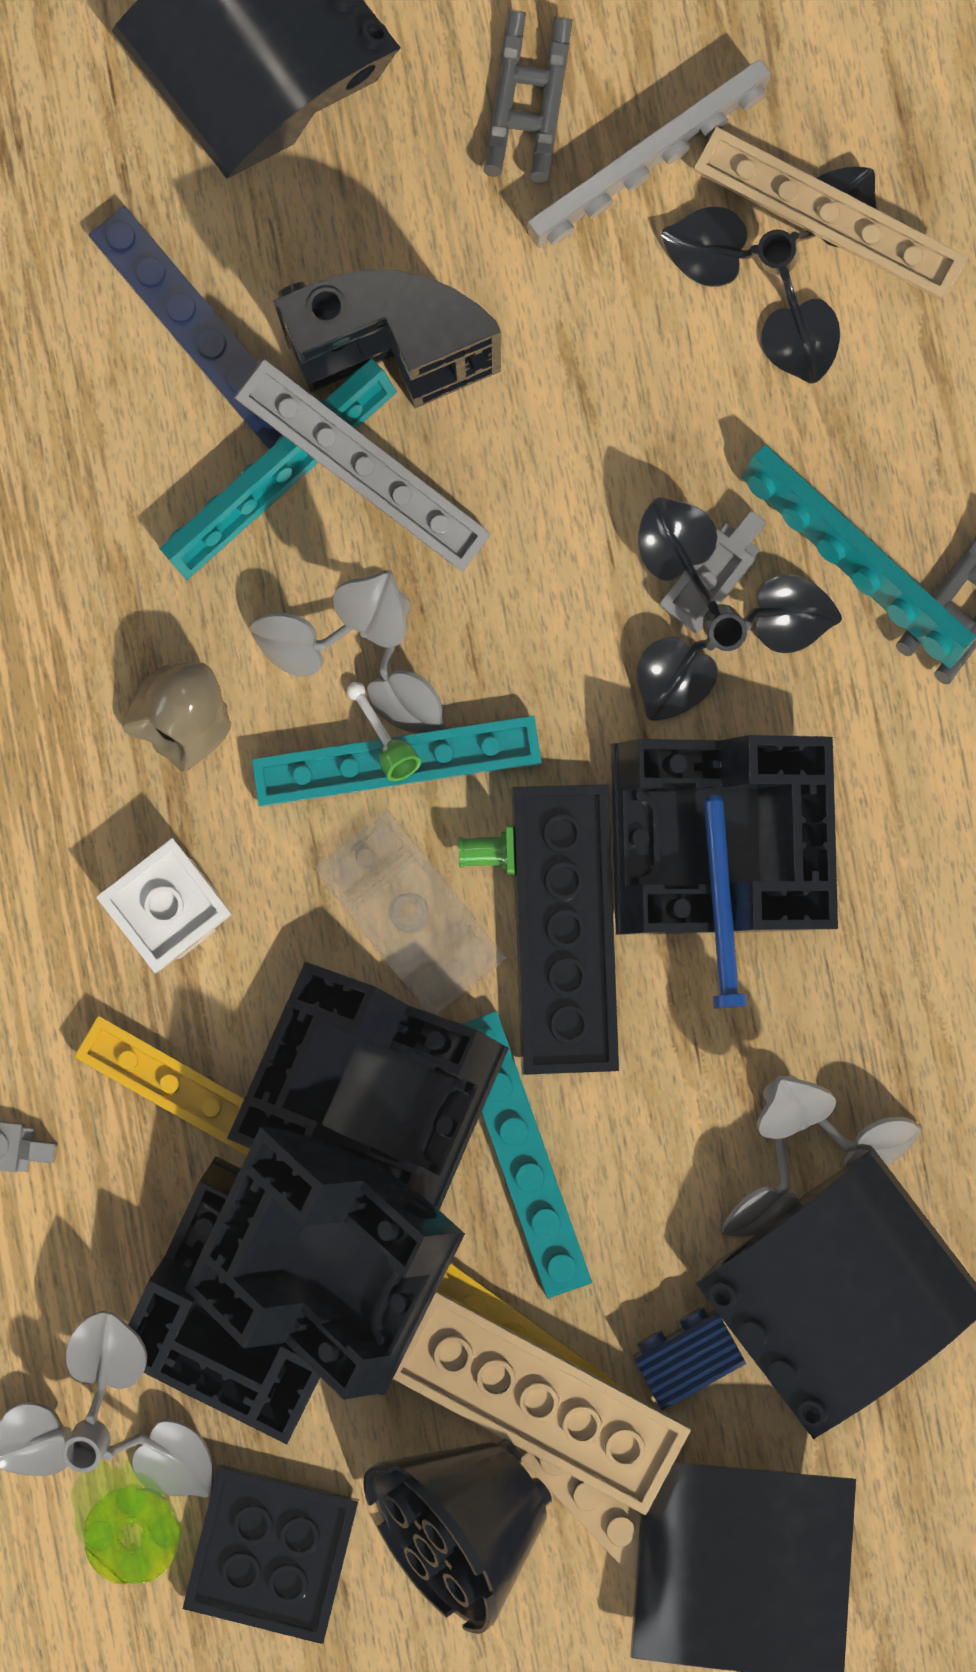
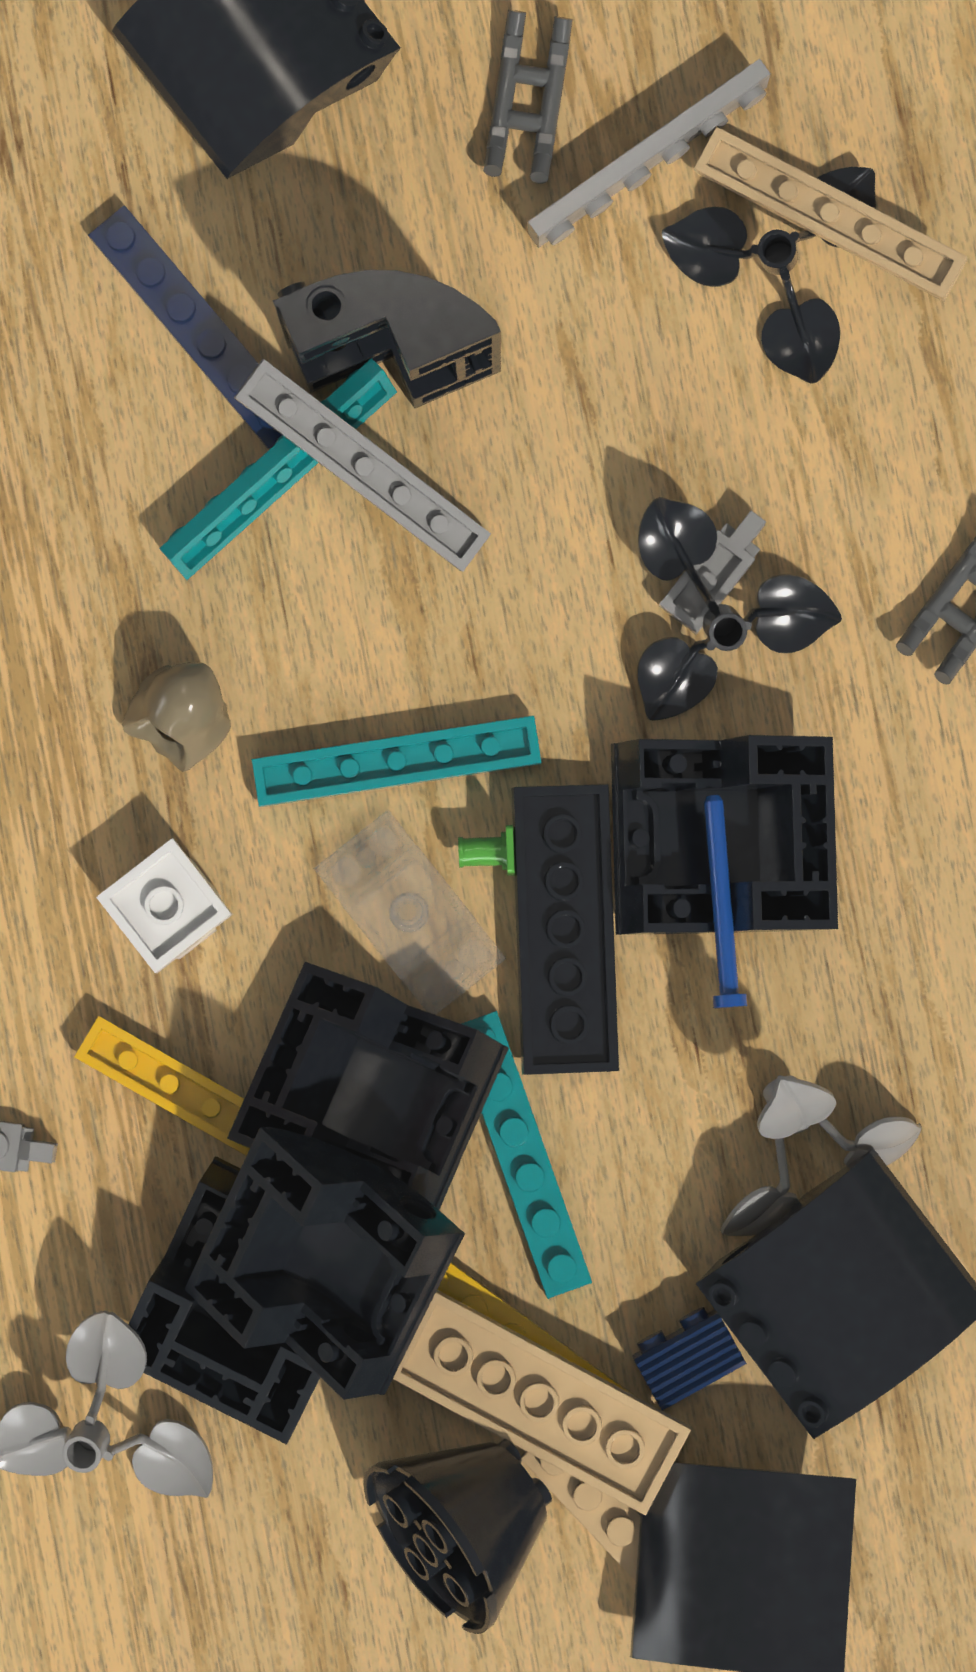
clear neon green plate [84,1484,182,1585] -> none
black plate [182,1464,359,1644] -> none
light grey plant [250,570,445,733] -> none
bright green hinge [347,682,421,781] -> none
teal plate [742,444,976,669] -> none

